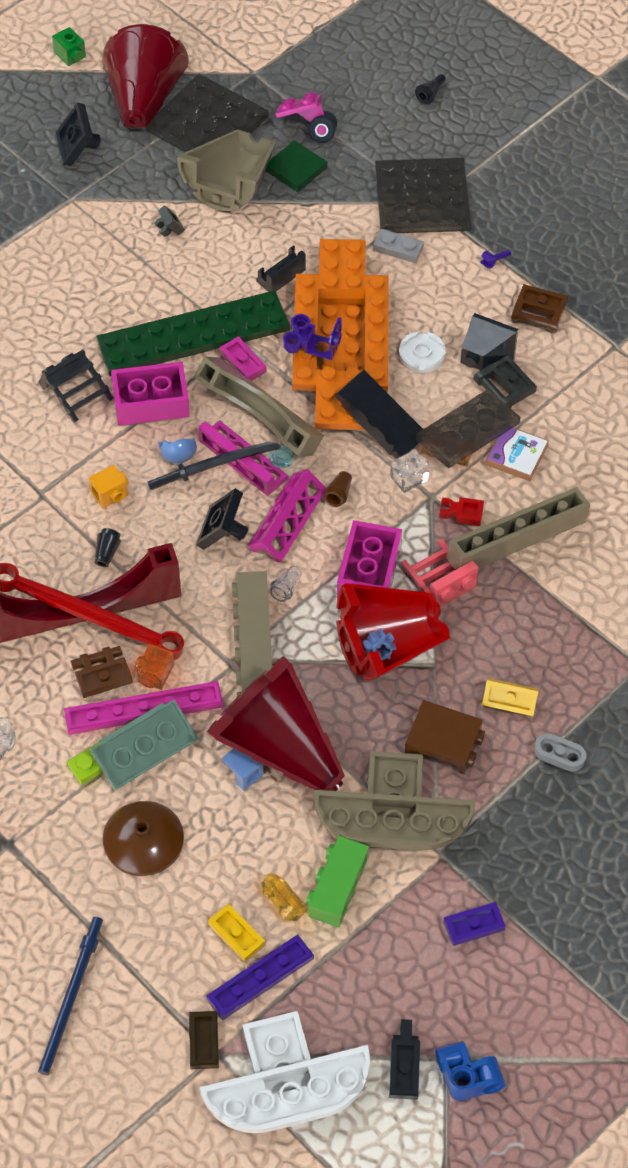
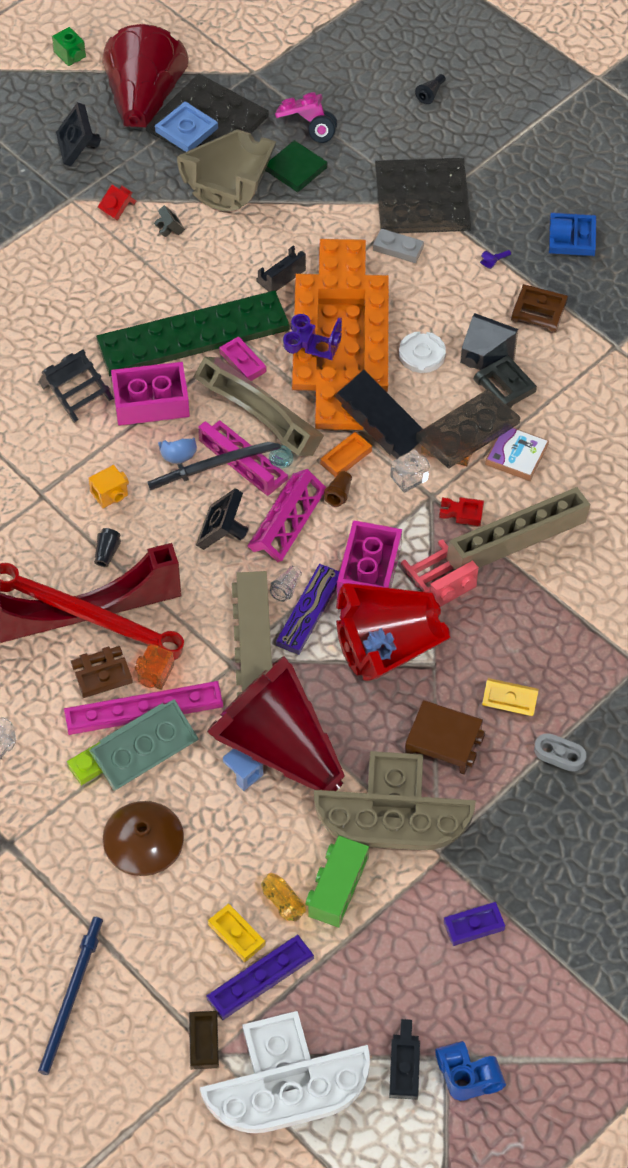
none -> red bracket [98,185,137,220]
none -> medium blue tile [155,101,218,152]
none -> dark purple tile [276,563,340,655]
none -> orange tile [320,432,372,477]
none -> blue plate [549,213,596,256]

